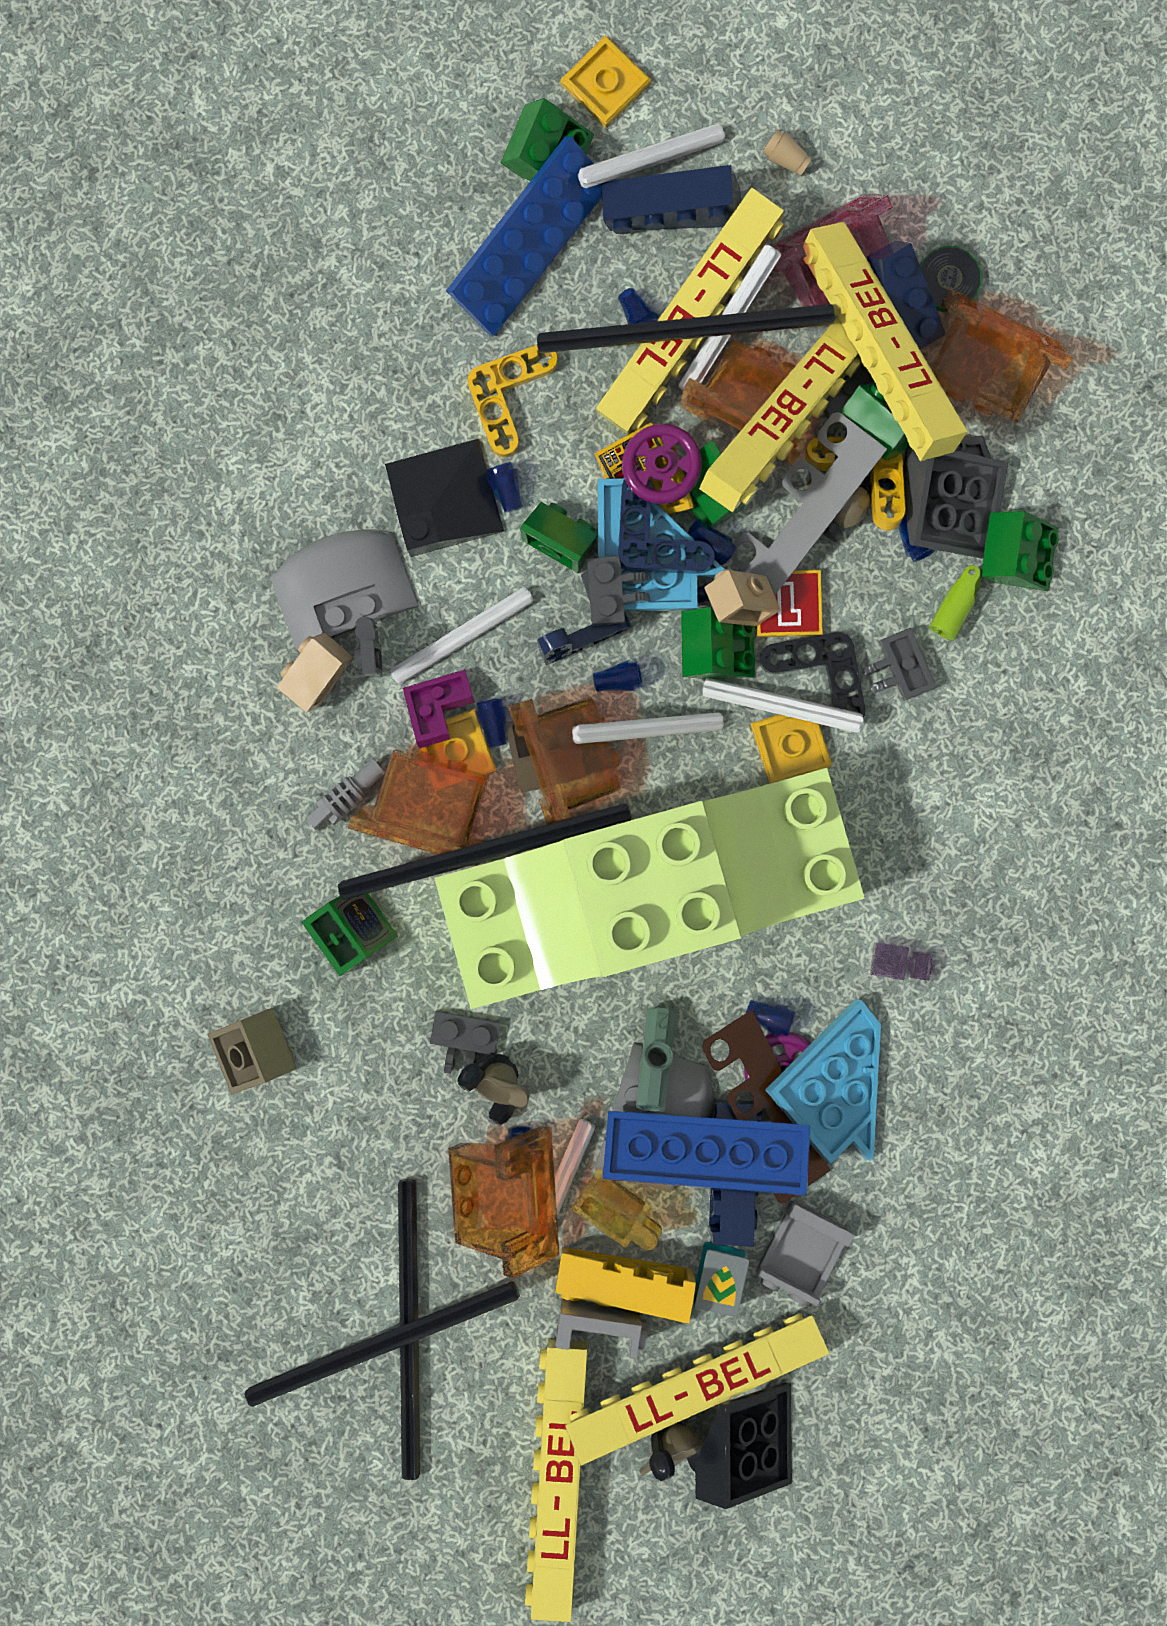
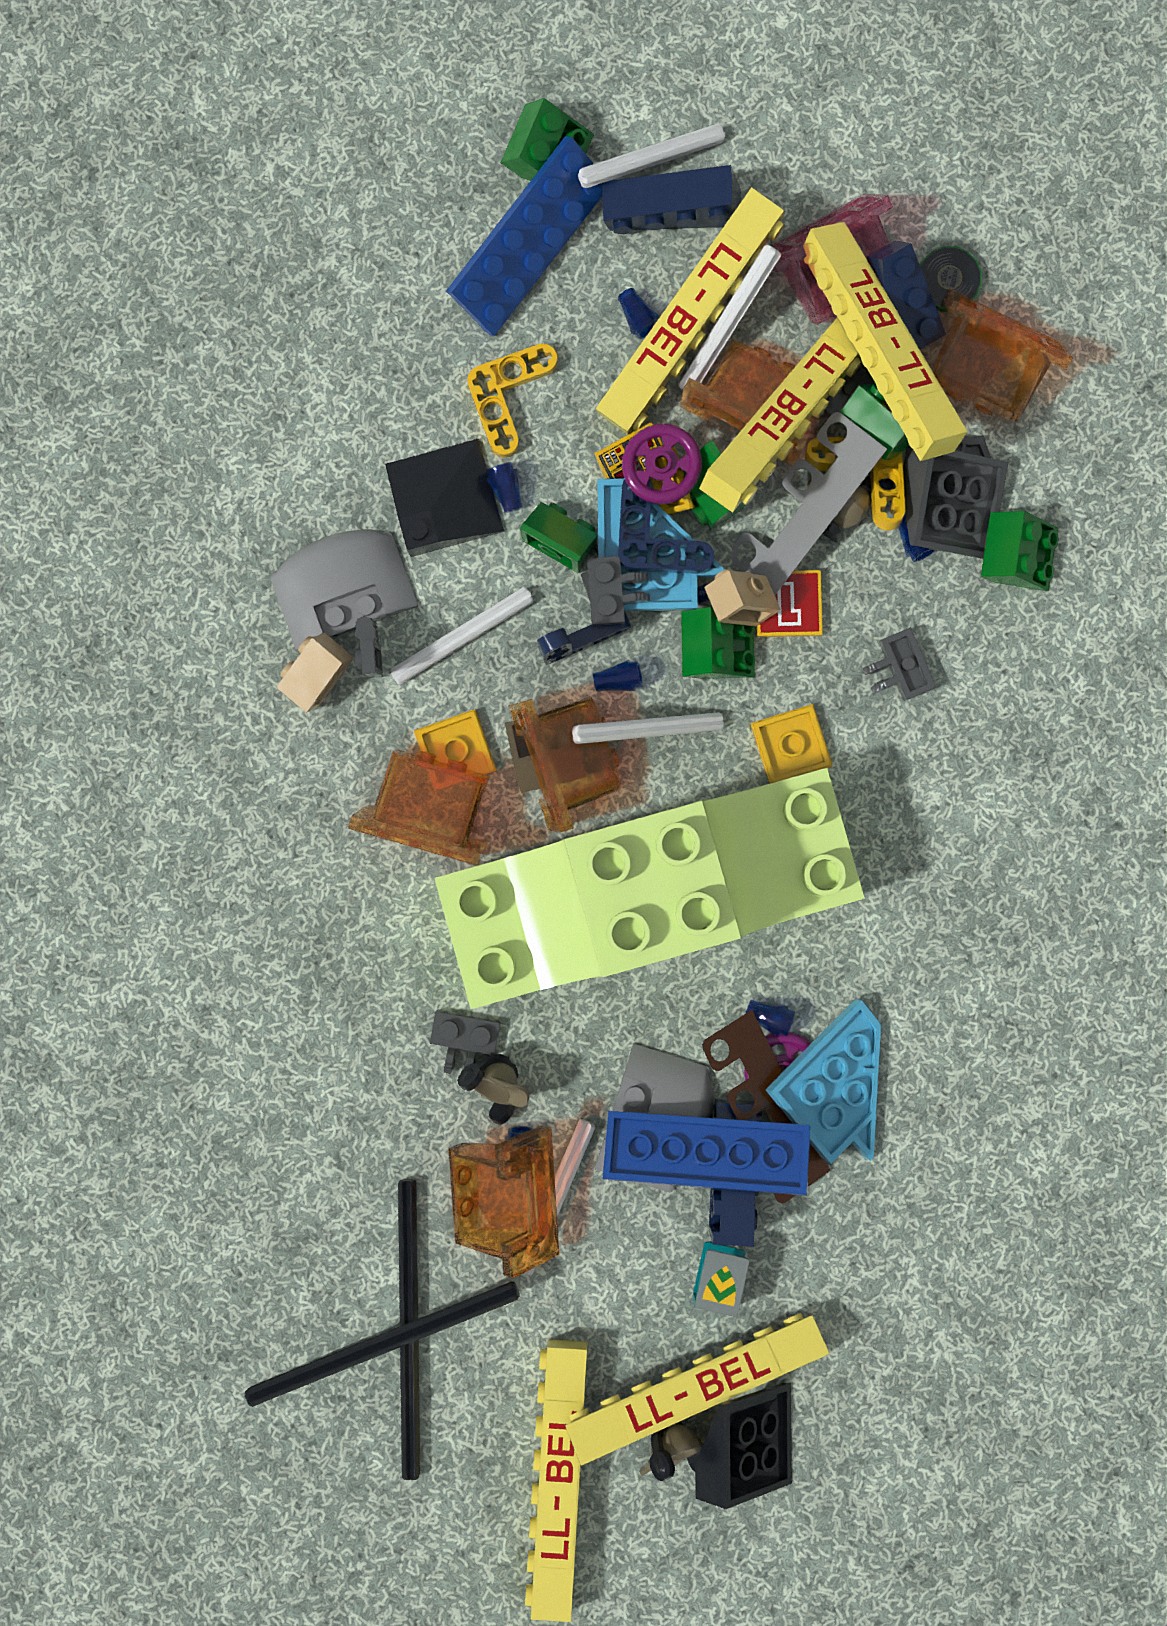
dark tan slope [207,1008,297,1095] -> none
green slope [301,894,398,976] -> none
light grey hinge [306,758,387,831] -> none
black axle [338,803,632,900] -> none
magenta plate [403,669,475,749] -> none
clear blue cone [474,698,507,747] -> none
black axle [537,304,835,353] -> none
yellow wedge [555,1247,696,1324] -> none
light grey panel [556,1298,647,1359] -> none
yellow tile [560,35,651,128] -> none
clear yellow brick [571,1168,662,1250] -> none
sand green piece [636,1007,676,1112] -> none
clear blue cone [687,519,736,565] -> none
white axle [702,678,864,733] -> none
light grey panel [756,1199,855,1307] -> none
black beam [759,632,865,718] -> none
tan cone [762,129,812,176] -> none
clear purple plate [870,942,935,981] -> none
lime piece [929,565,981,641] -> none

